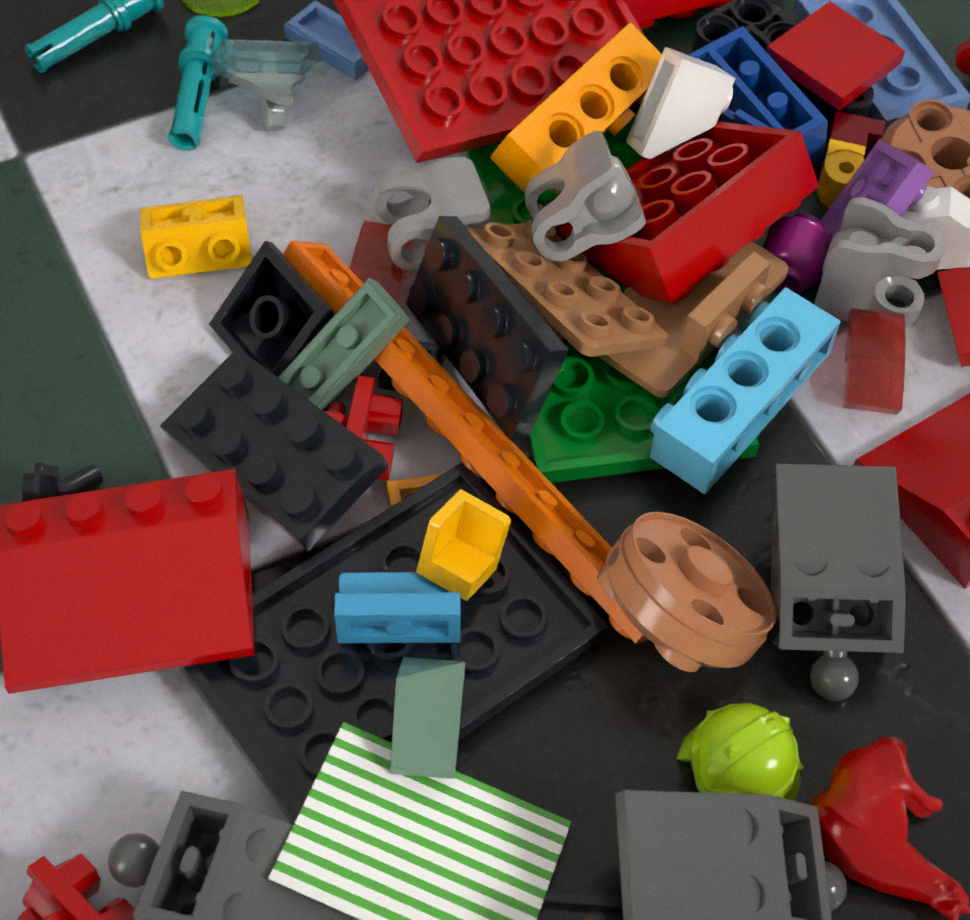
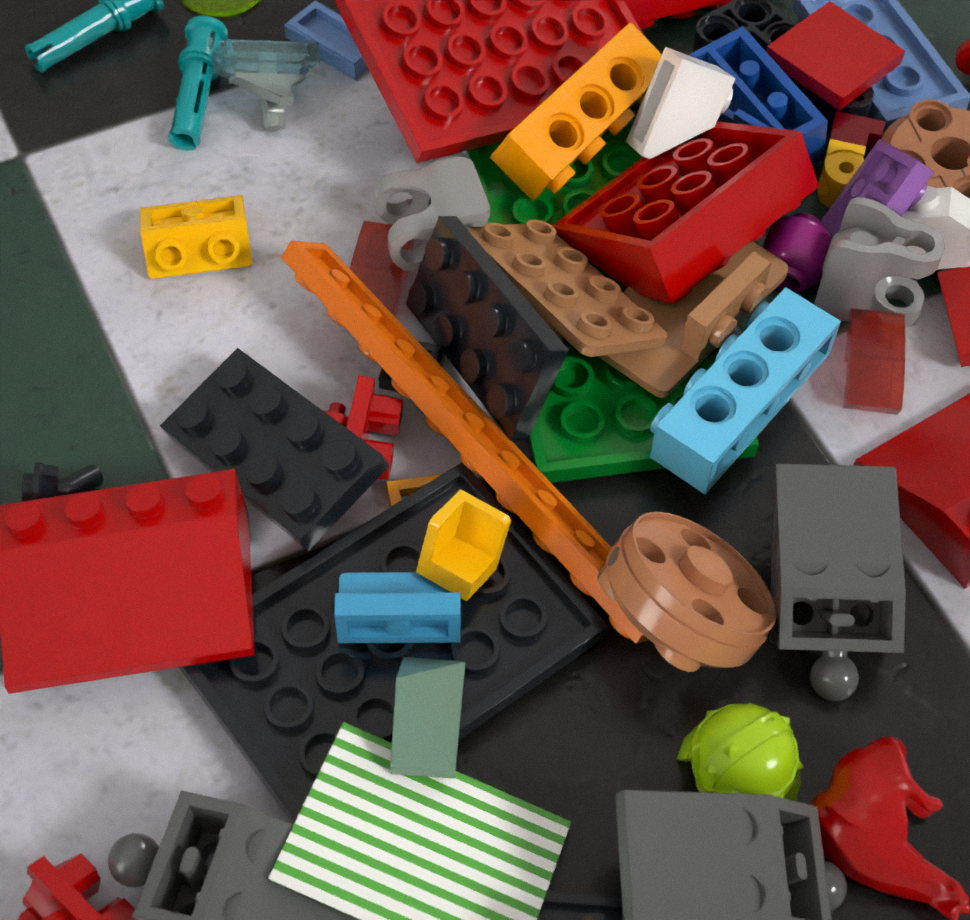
black slope [209,241,334,377] -> none
sand green tile [278,278,411,411] -> none
light grey piece [525,130,646,262] -> none

